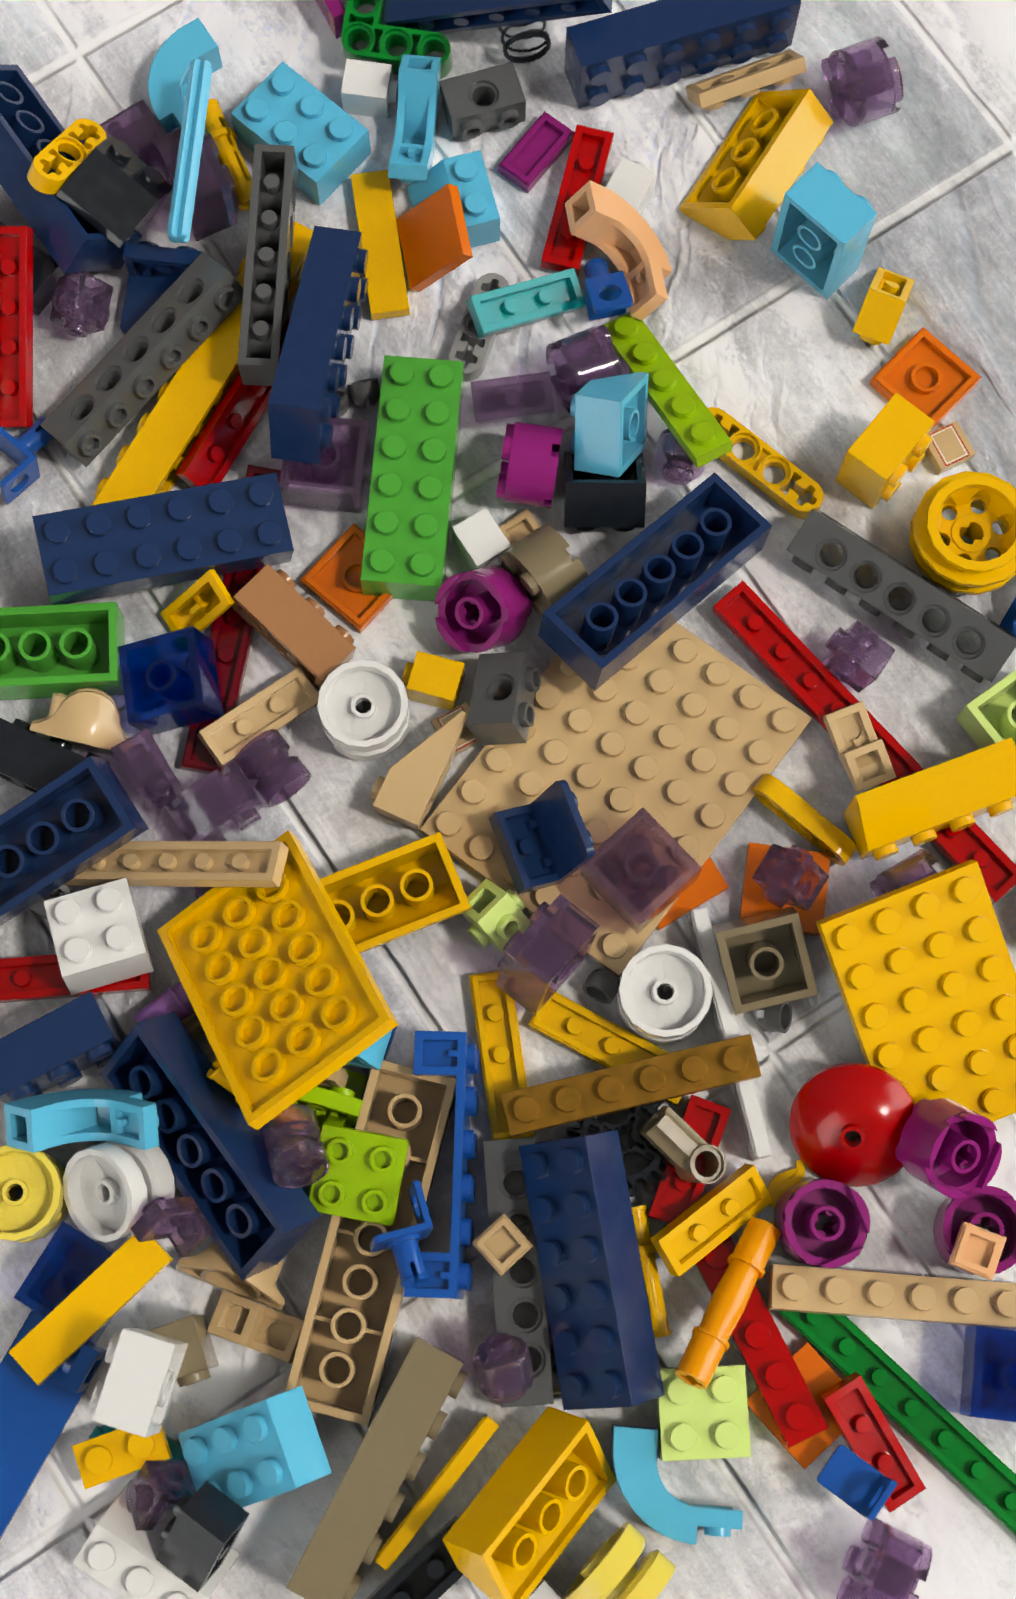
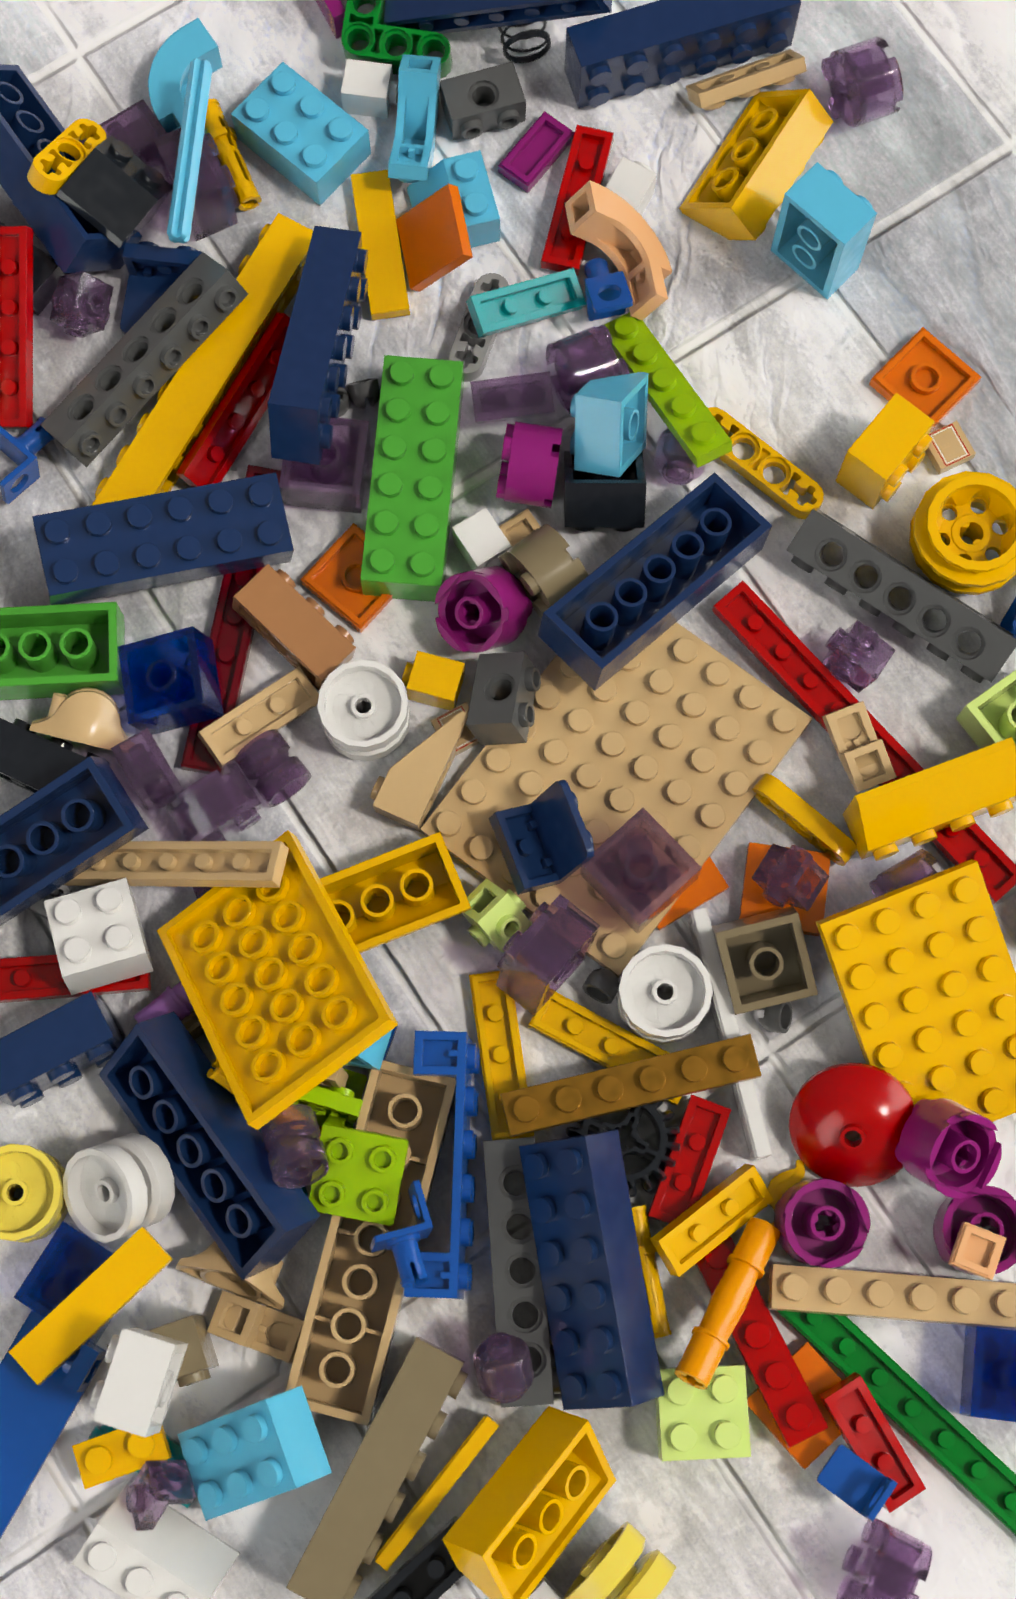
medium azure arch [4,1089,159,1153] -> none
clear purple bracket [130,1196,212,1257] -> none
black brick [156,1481,249,1593] -> none
yellow slope [160,569,235,647] -> none
dark grey brick [238,144,298,386] -> none
tan tile [472,1213,533,1276] -> none
medium azure arch [611,1425,743,1545] -> none
dark tan piece [640,1106,726,1184] -> none
yellow slope [852,267,915,345] -> none

